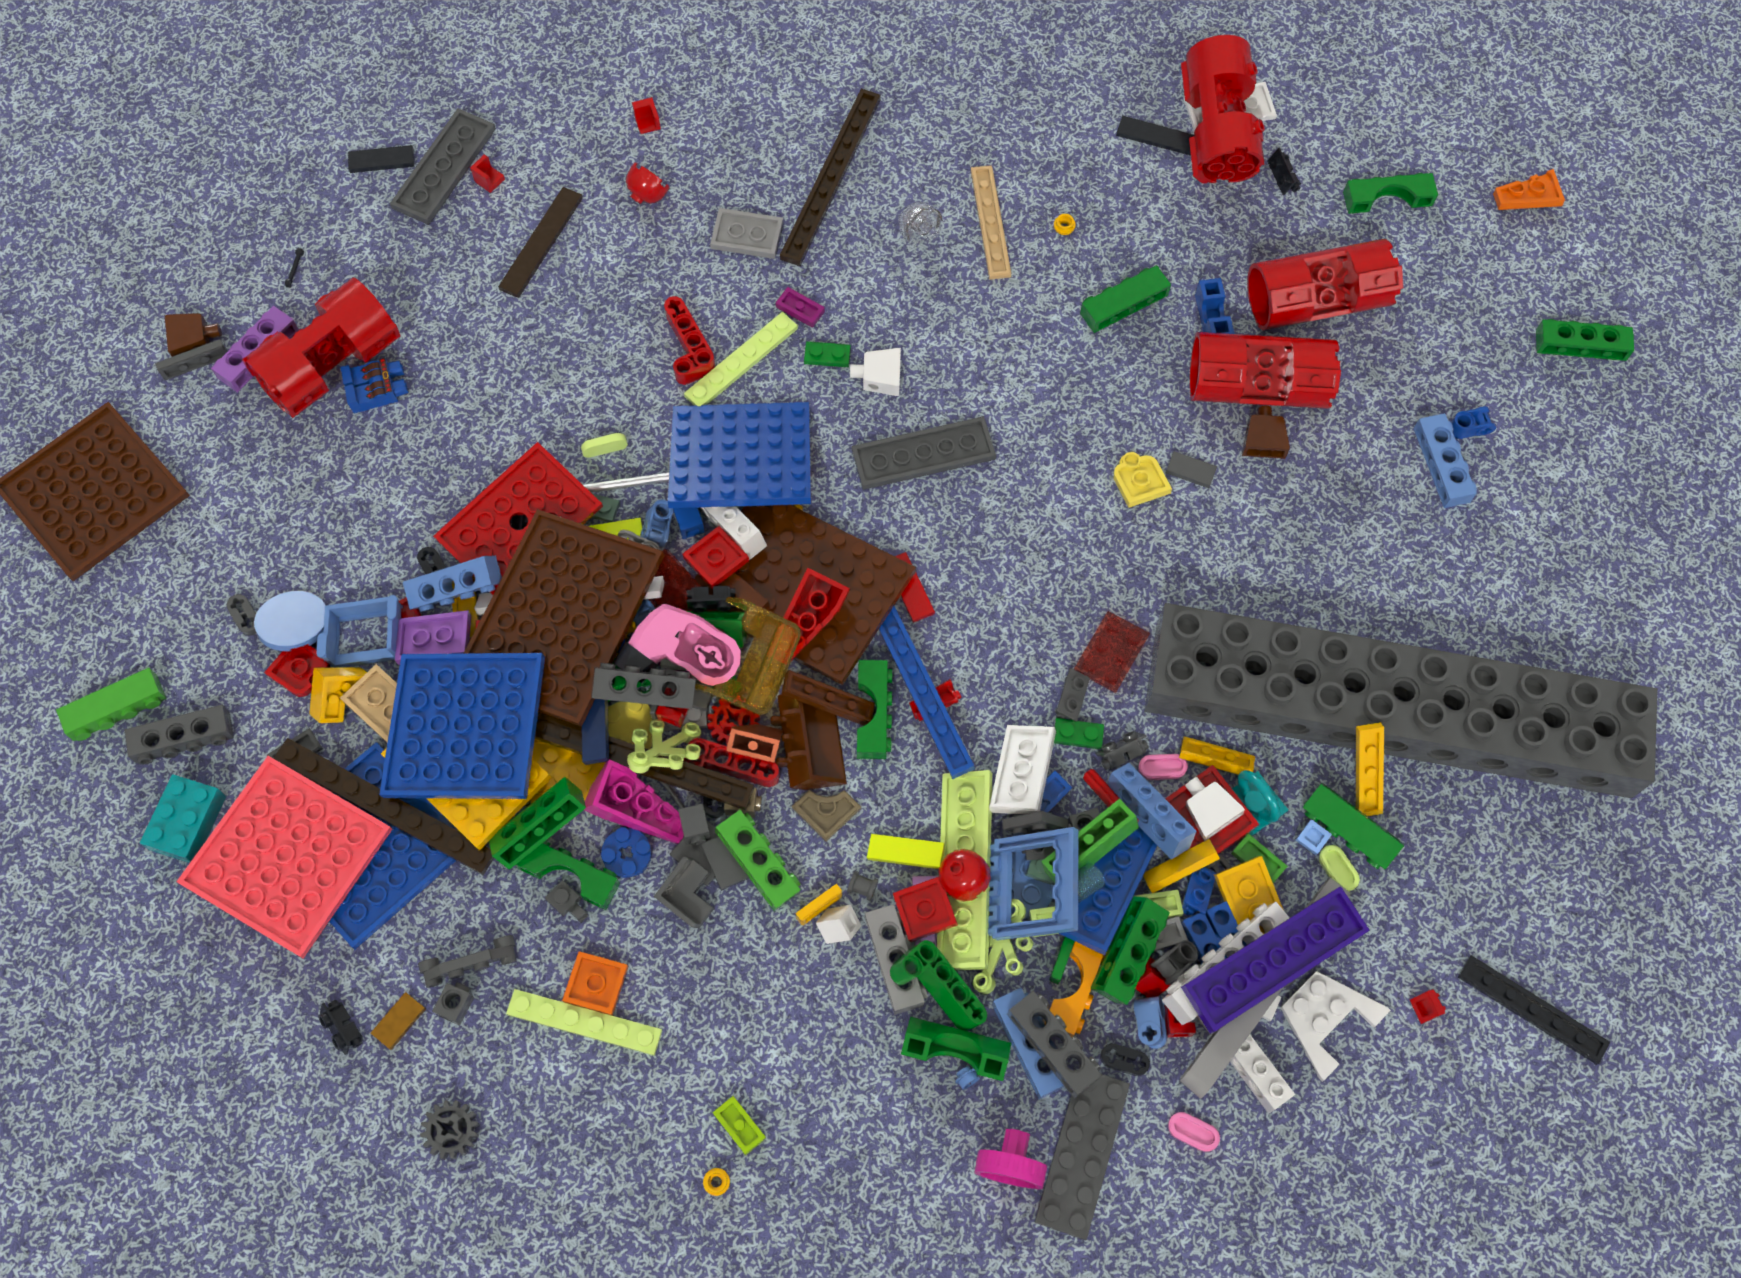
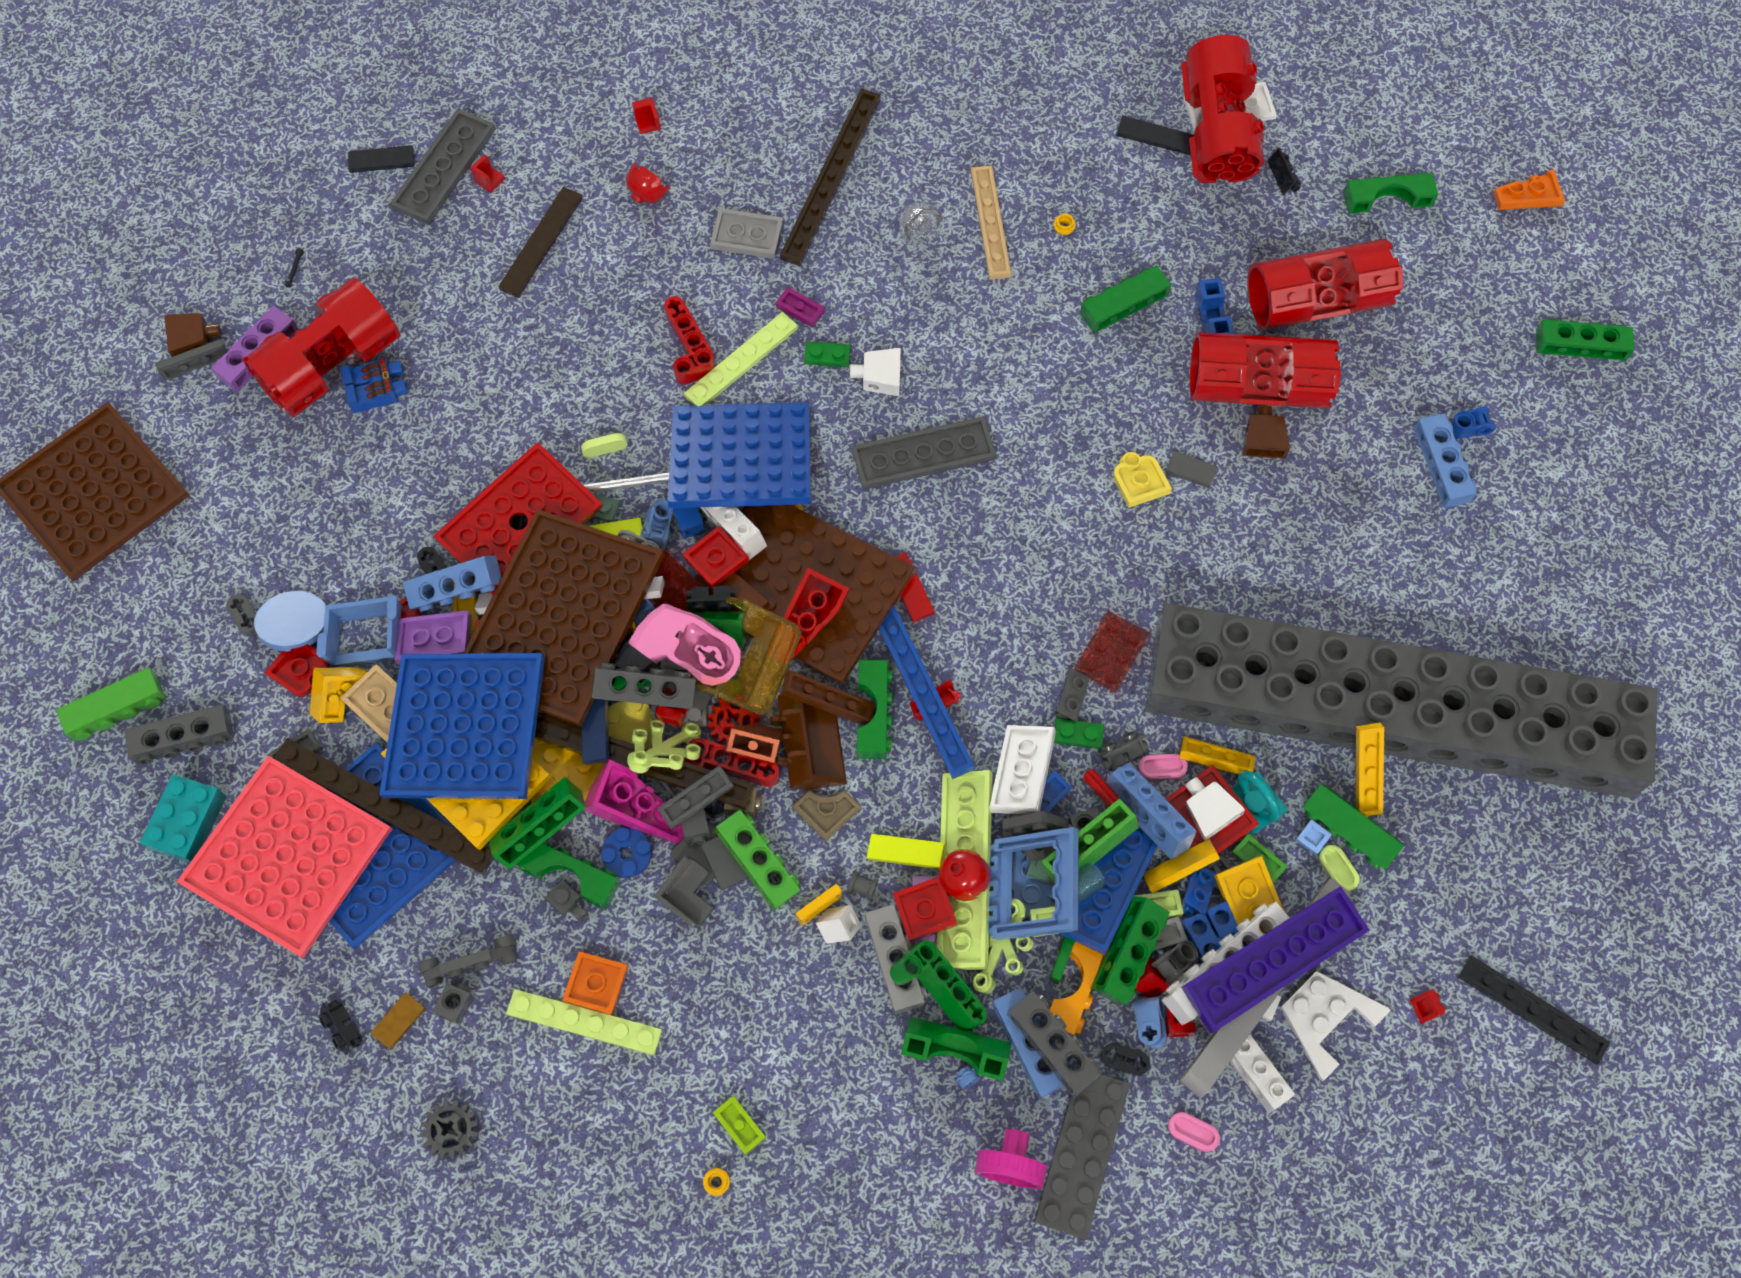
none -> dark grey tile [657,765,734,830]

